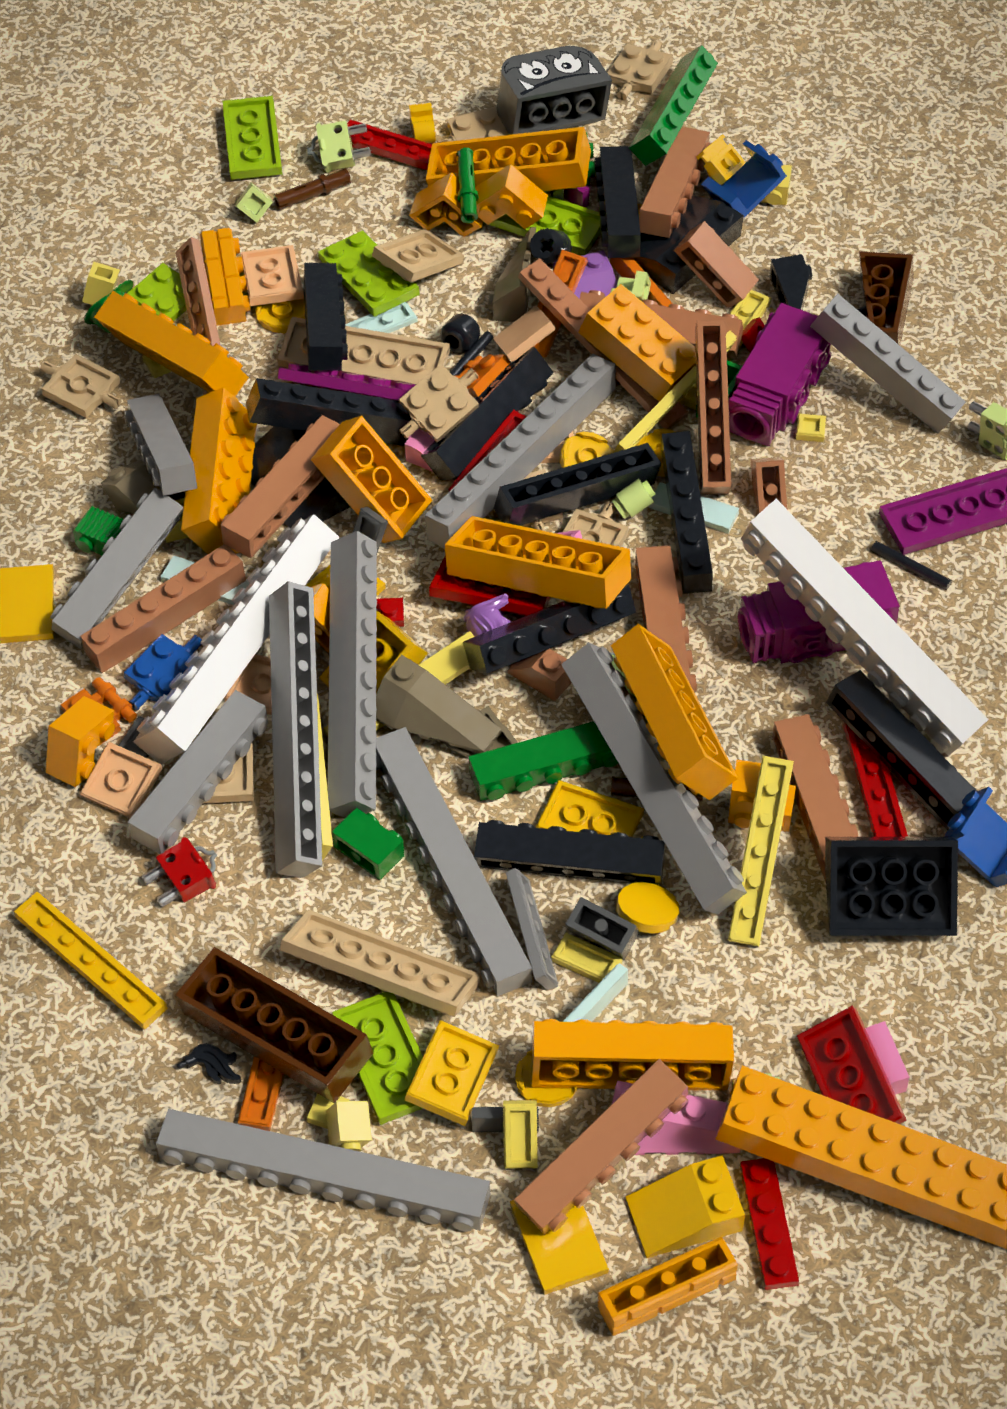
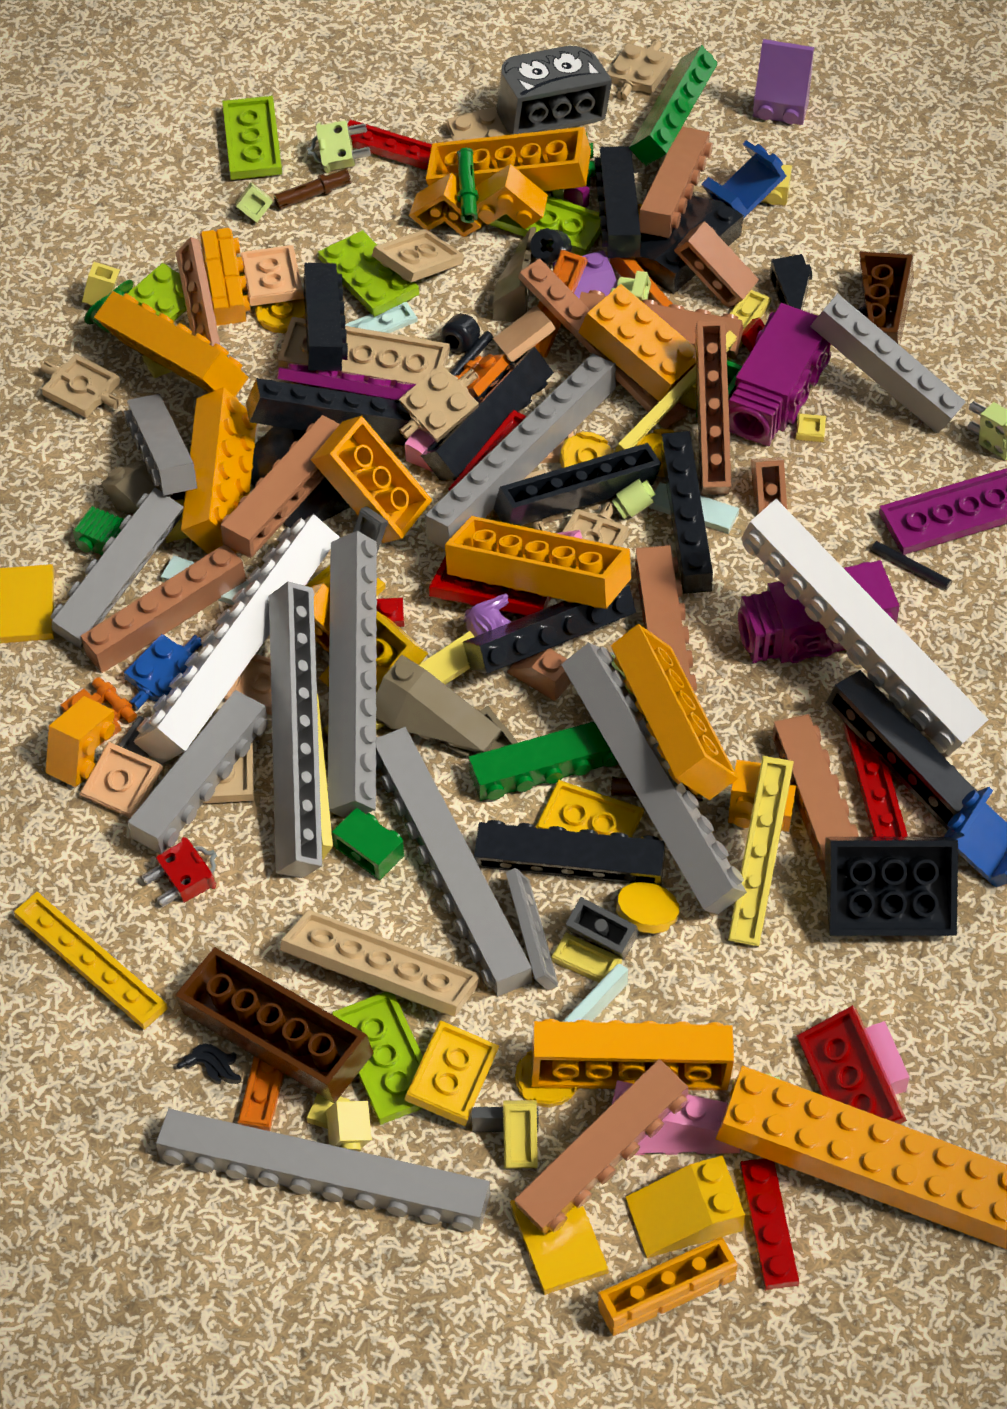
yellow leg [409,103,436,143] -> none
yellow plate [696,134,746,185] -> none
none -> medium lavender slope [753,39,814,125]

